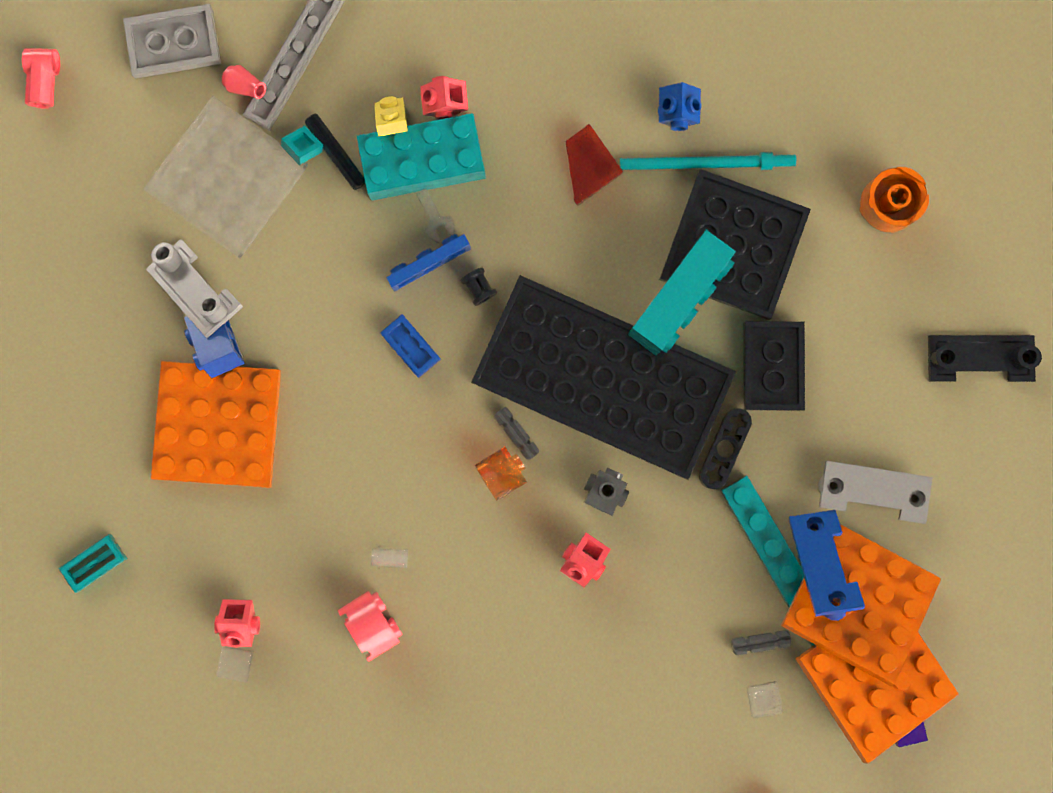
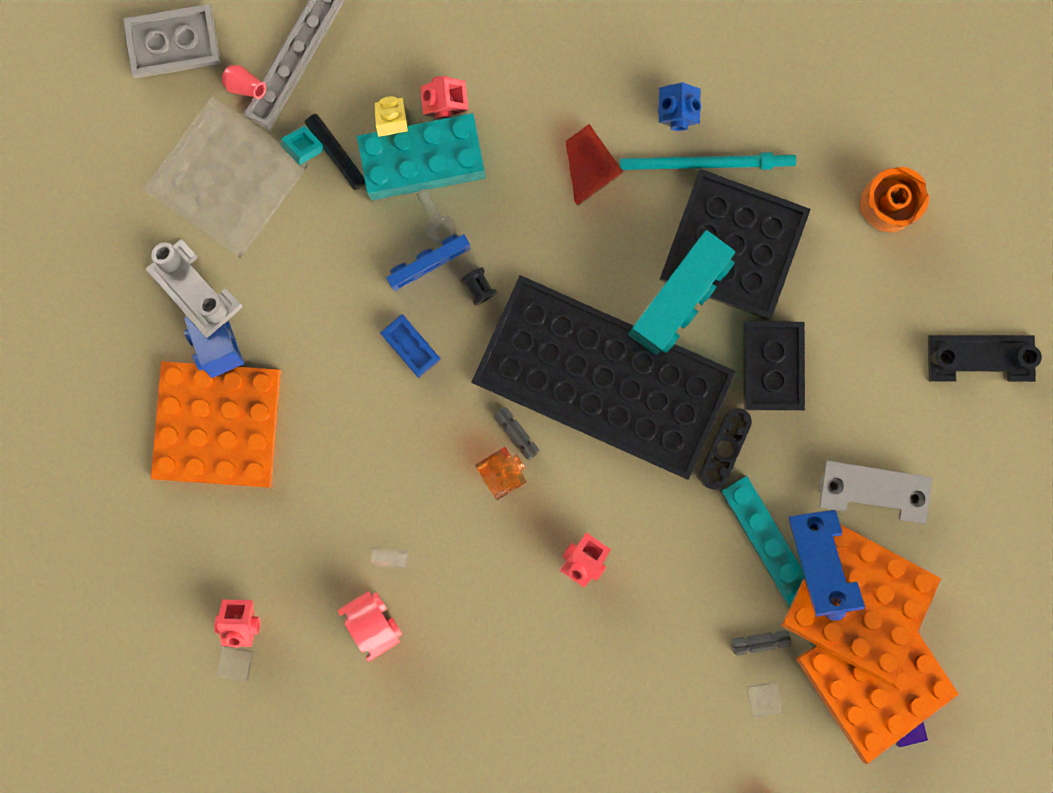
coral piece [22,48,61,109] -> none
teal tile [58,534,128,593] -> none
dark grey brick [584,467,629,516] -> none

